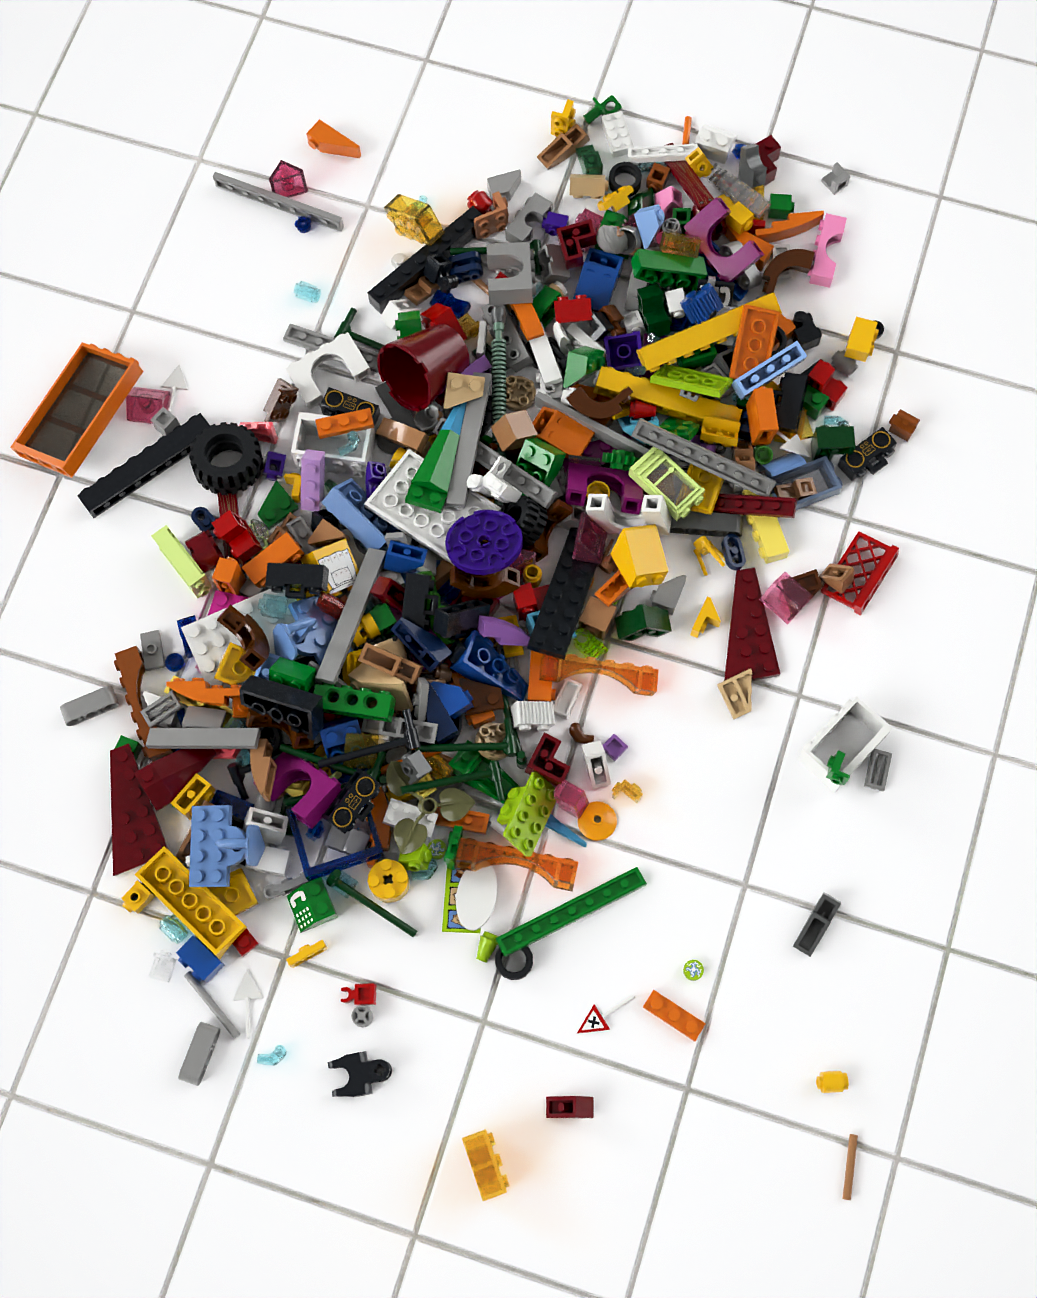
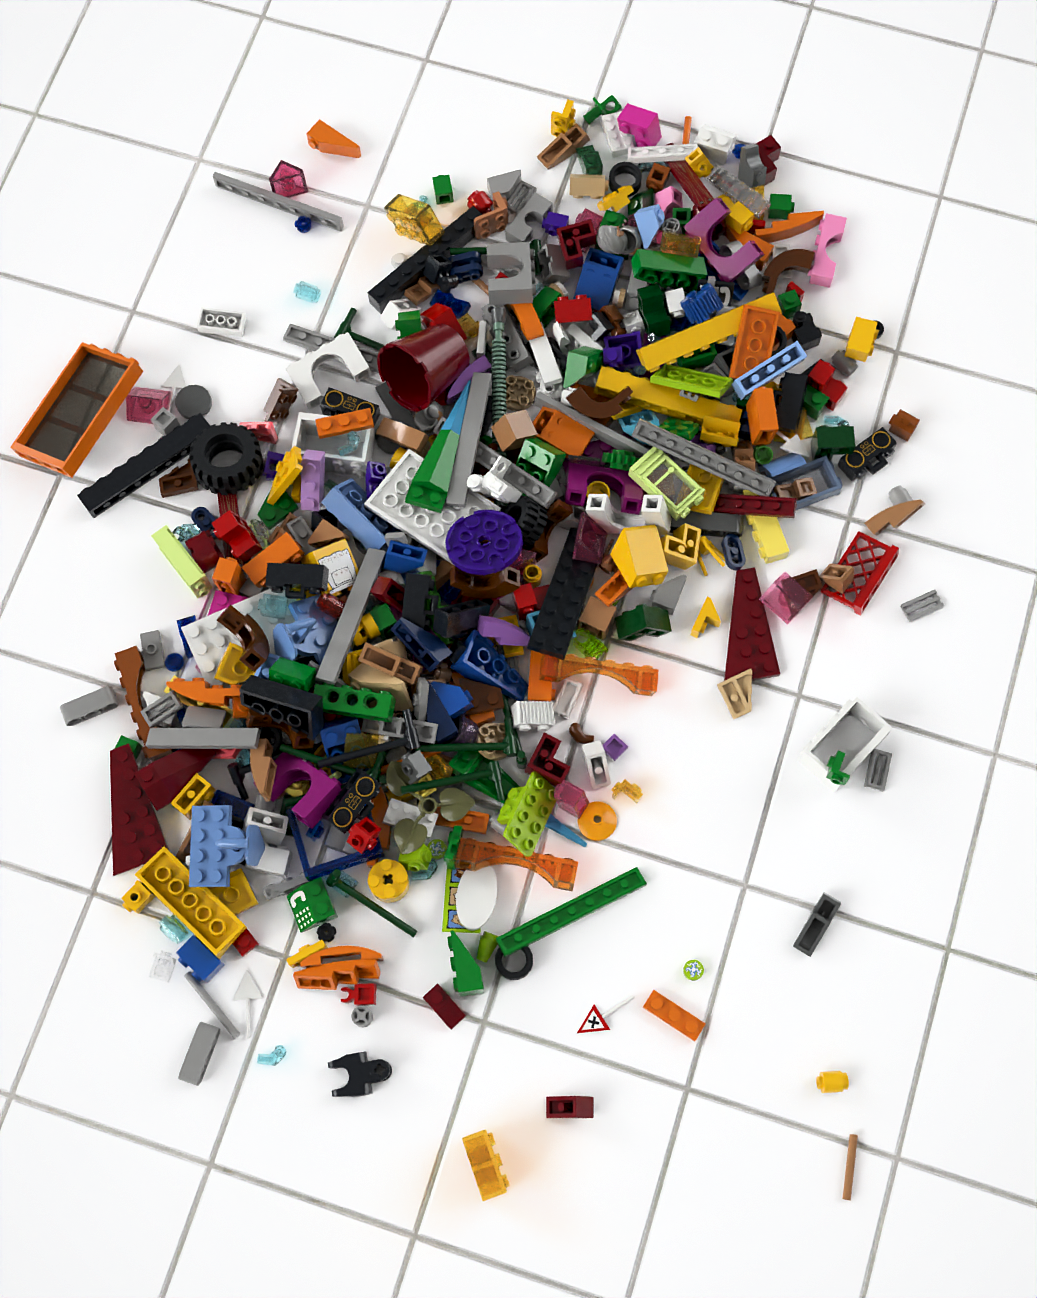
tan wing [443,372,485,409] -> none
red cone [629,400,656,419] -> none
light grey panel [821,162,850,195] -> none
none -> reddish brown wing [158,459,199,498]
none -> clear light blue plate [172,524,201,542]
none -> dark grey tile [175,385,212,419]
none -> white piece [197,307,247,337]
none -> yellow wing [267,446,303,505]
none -> orange slope [293,959,381,990]
none -> orange slope [300,946,384,969]
none -> black plate [316,923,337,942]
none -> red brick [346,817,382,854]
none -> dark red slope [423,983,466,1030]
none -> green brick [432,174,454,205]
none -> green slope [447,930,485,997]
none -> clear purple helmet [453,714,479,744]
none -> light grey tile [507,180,537,214]
none -> dark purple brick [603,347,625,372]
none -> piece [612,288,626,309]
none -> dark pink brick [617,103,662,147]
none -> yellow brick [660,523,701,570]
none -> green brick [777,289,802,319]
none -> red tile [785,281,805,302]
none -> medium nougat slope [864,499,926,536]
none -> light grey brick [888,485,913,505]
none -> light grey tile [900,589,944,622]

